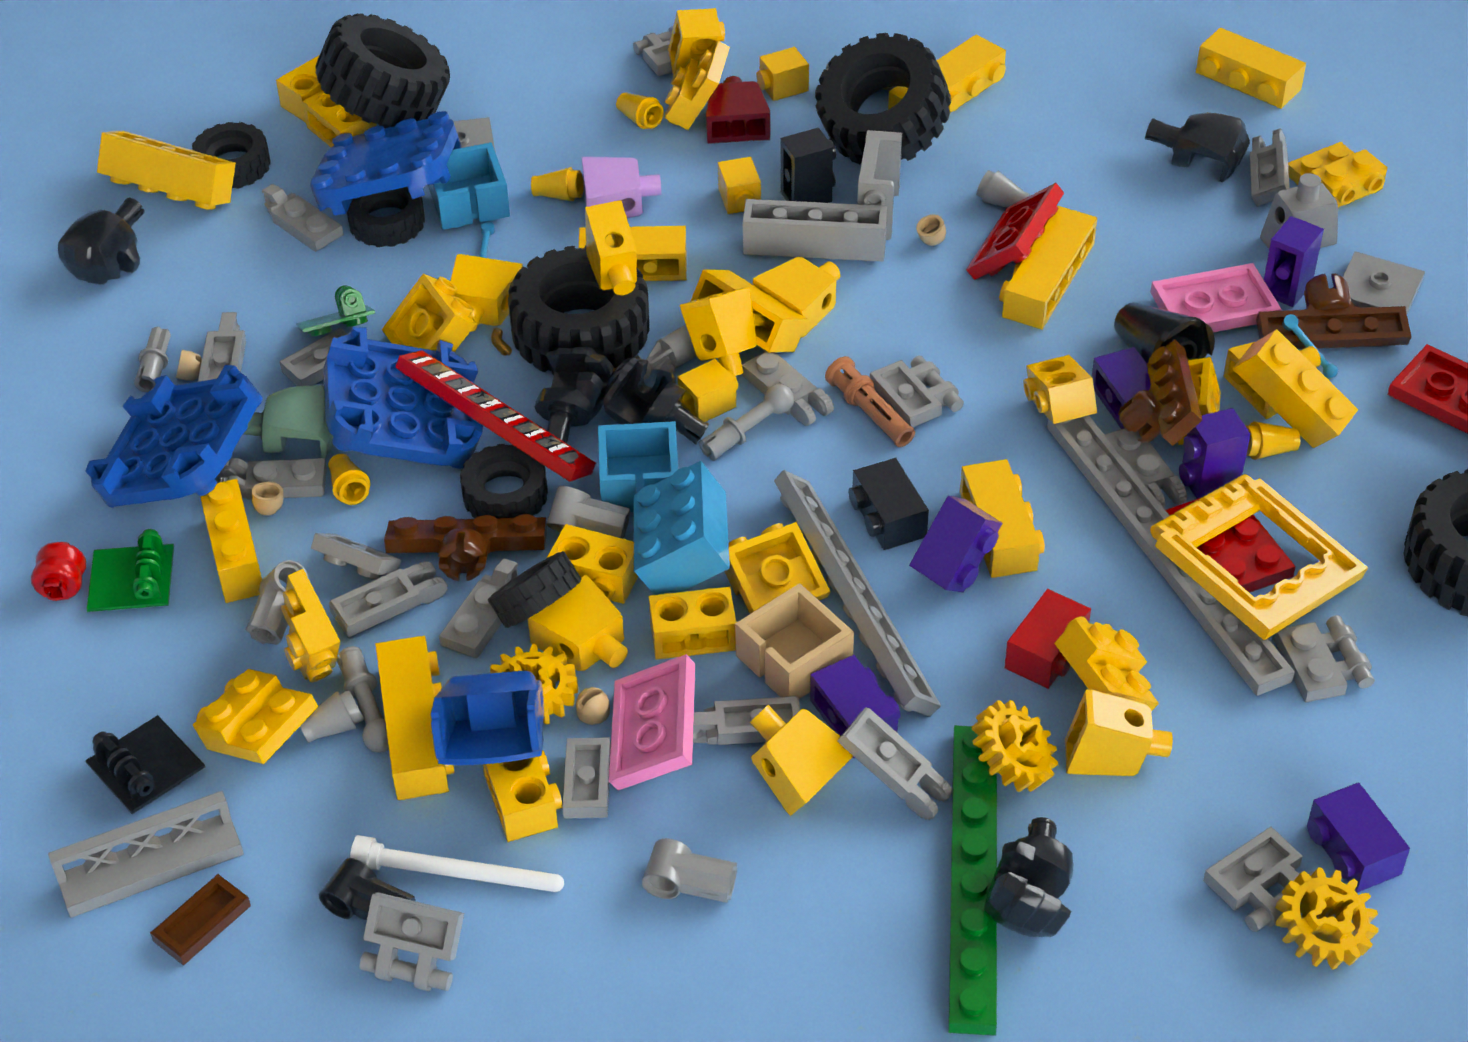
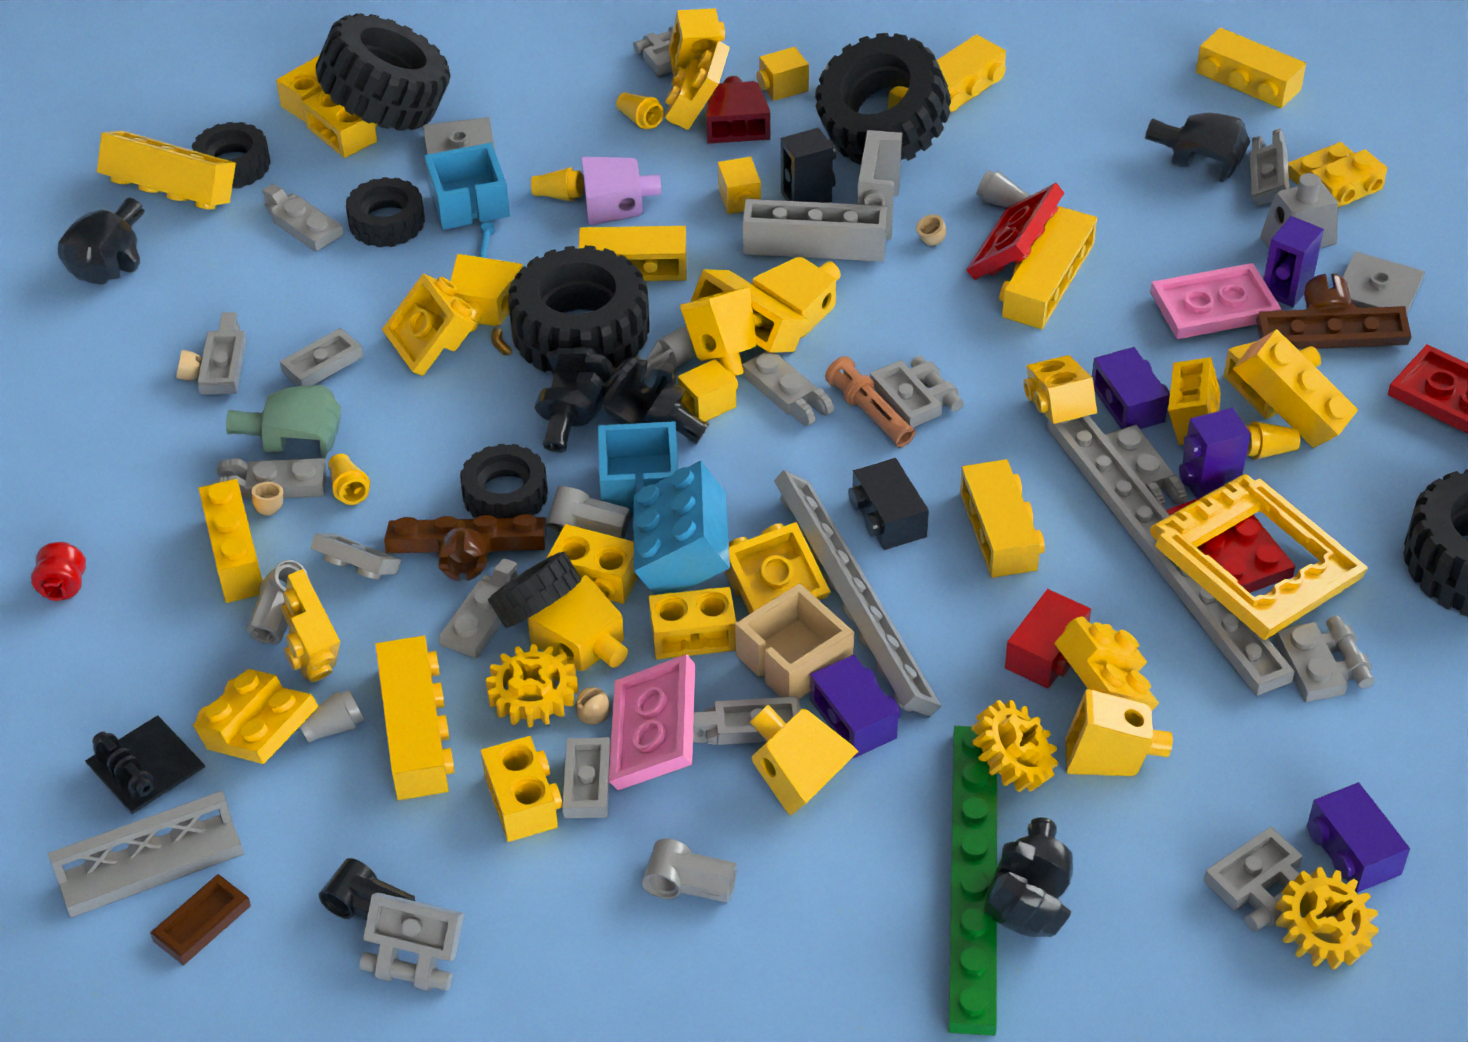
blue plate [85,365,263,508] -> none
green hinge [87,529,174,612] -> none
light grey axle [134,326,171,392] -> none
hinge [296,285,375,336] -> none
blue plate [310,111,462,216] -> none
blue plate [323,327,483,469] -> none
light grey hinge [329,561,448,638] -> none
light grey pin [337,646,389,753] -> none
white piece [350,835,564,892] -> none
red tile [395,350,596,482] -> none
blue piece [431,671,544,765] -> none
yellow torso [585,200,637,295] -> none
light grey pin [699,384,794,461] -> none
light grey hinge [837,707,953,820] -> none
dark purple brick [909,495,1003,593] -> none
black cone [1114,302,1215,363] -> none
reddish brown plate [1118,339,1203,446] -> none
dark azure hinge [1282,314,1338,378] -> none

